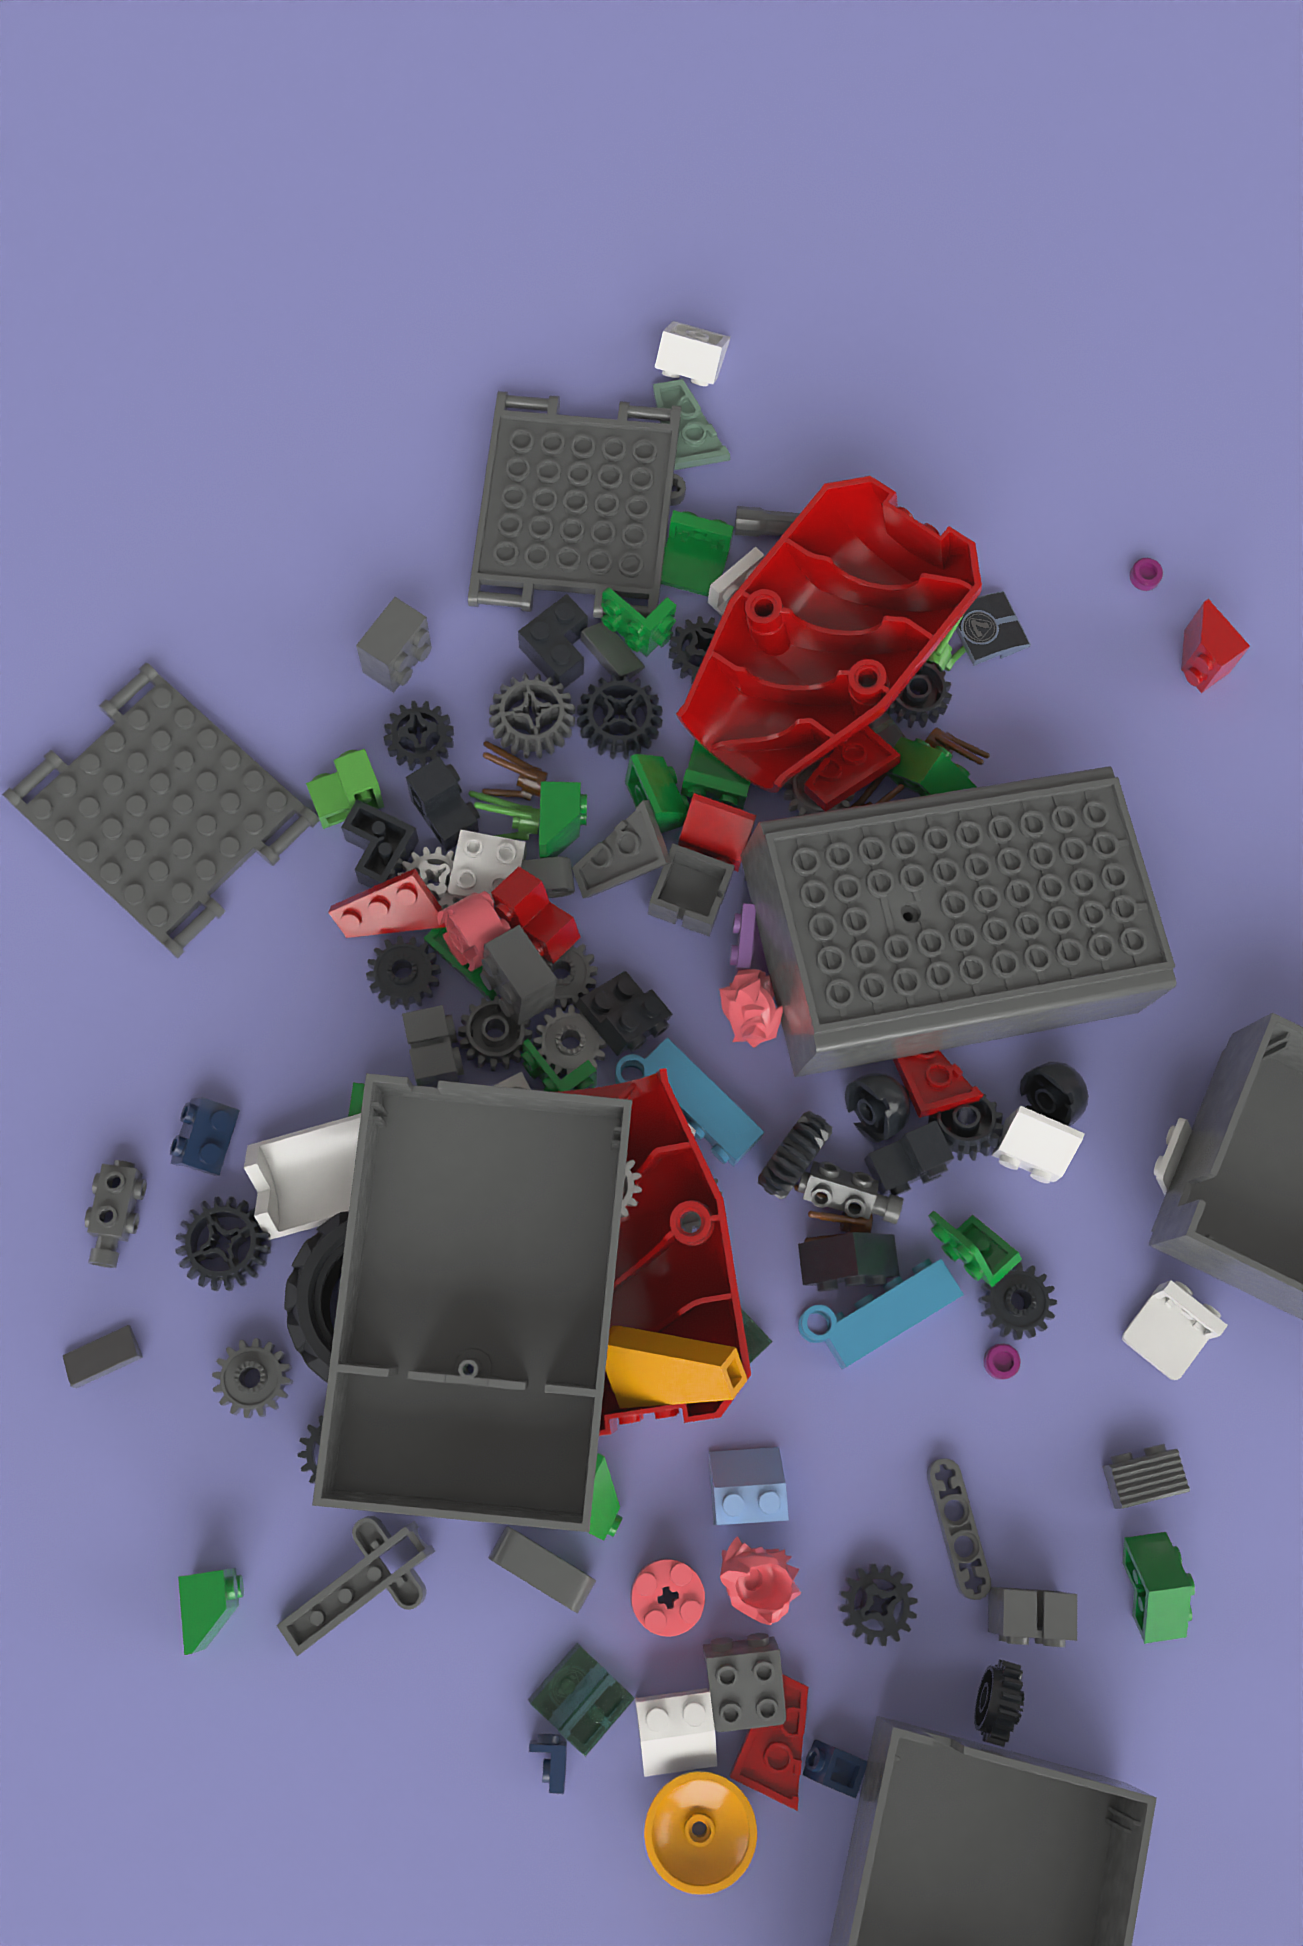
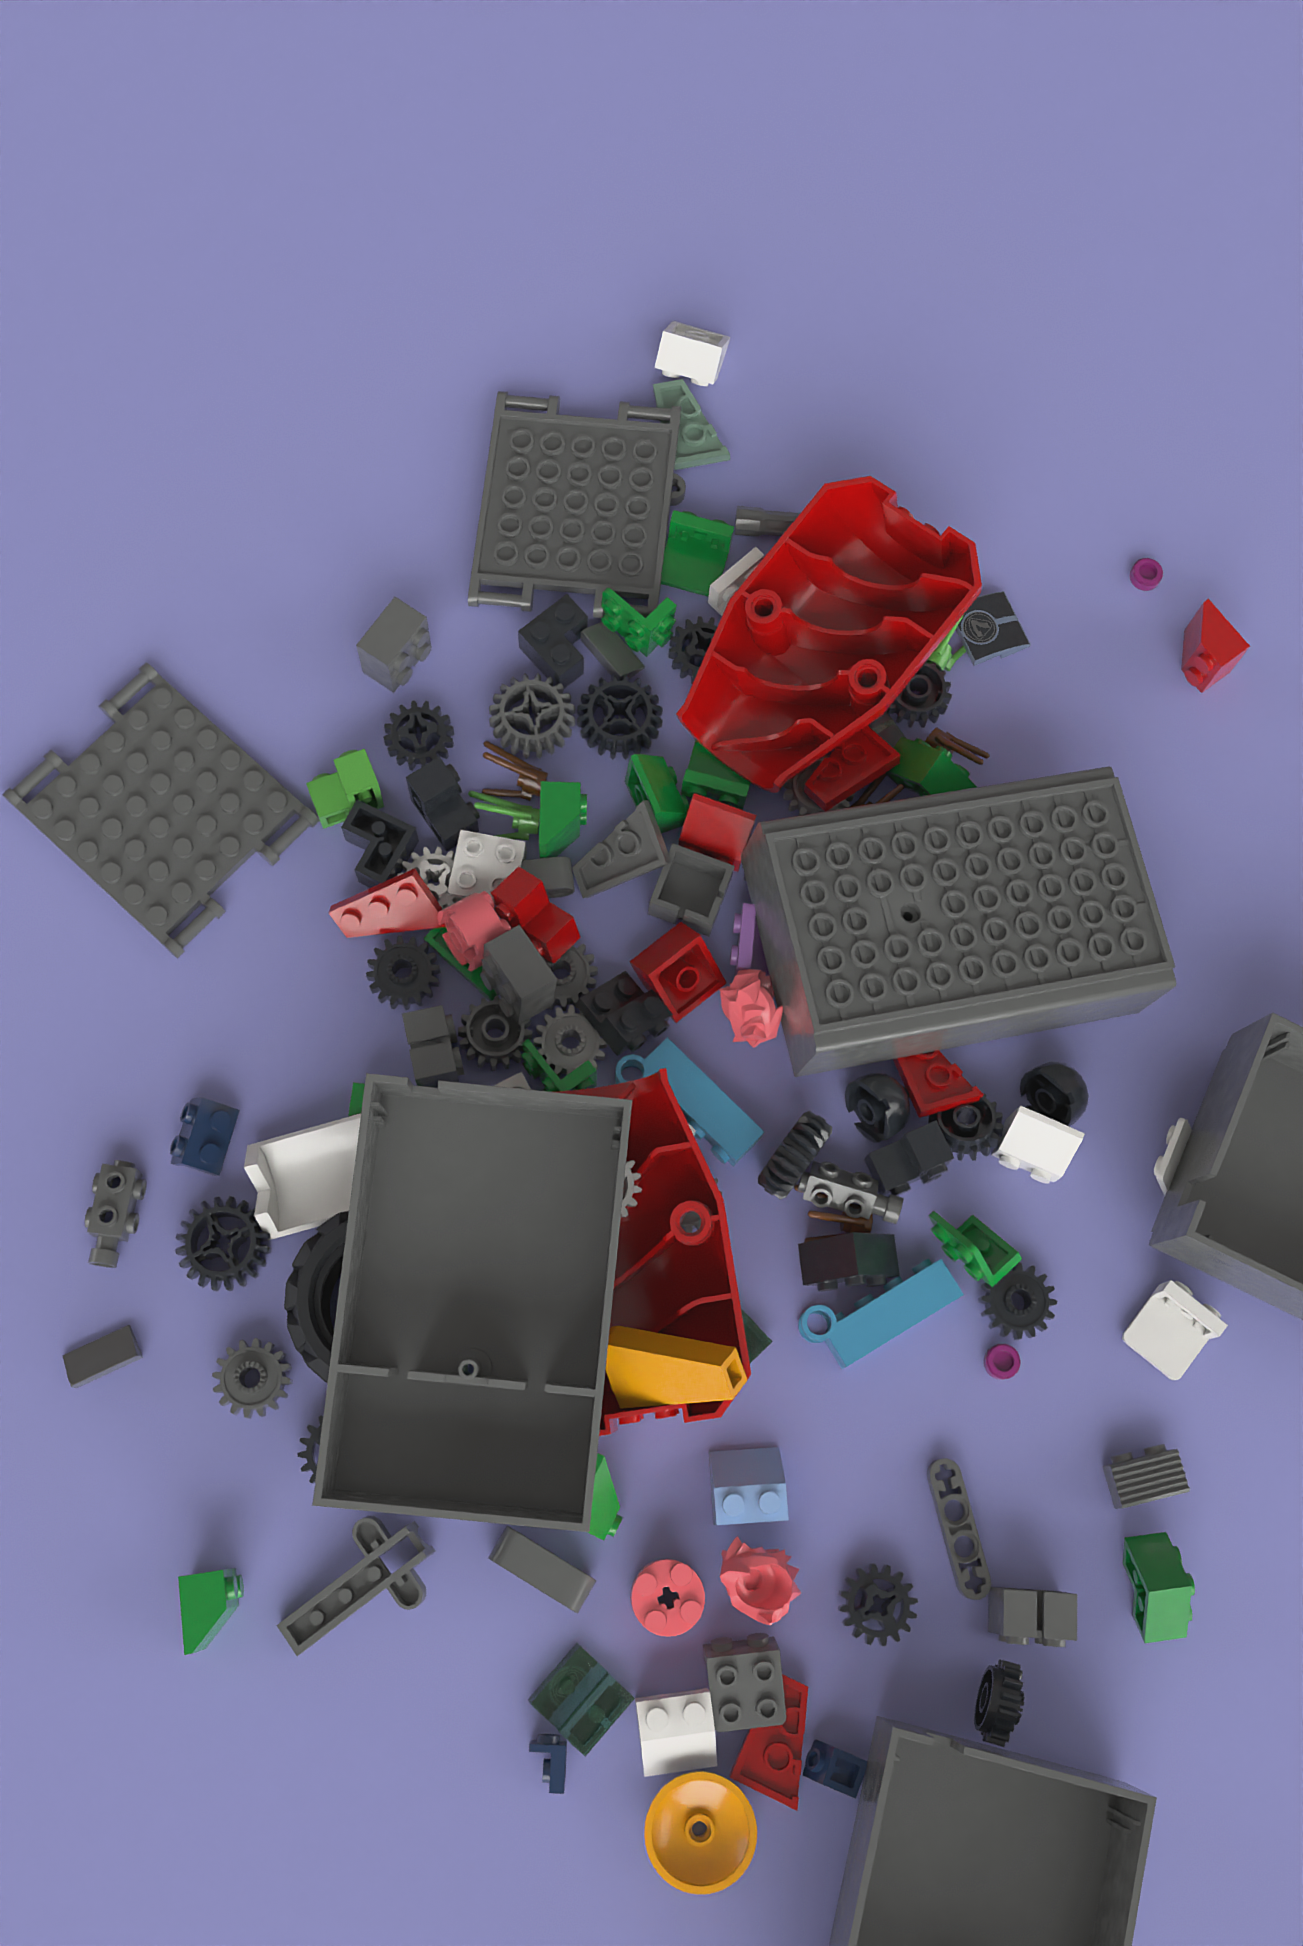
none -> red slope [629,922,727,1023]

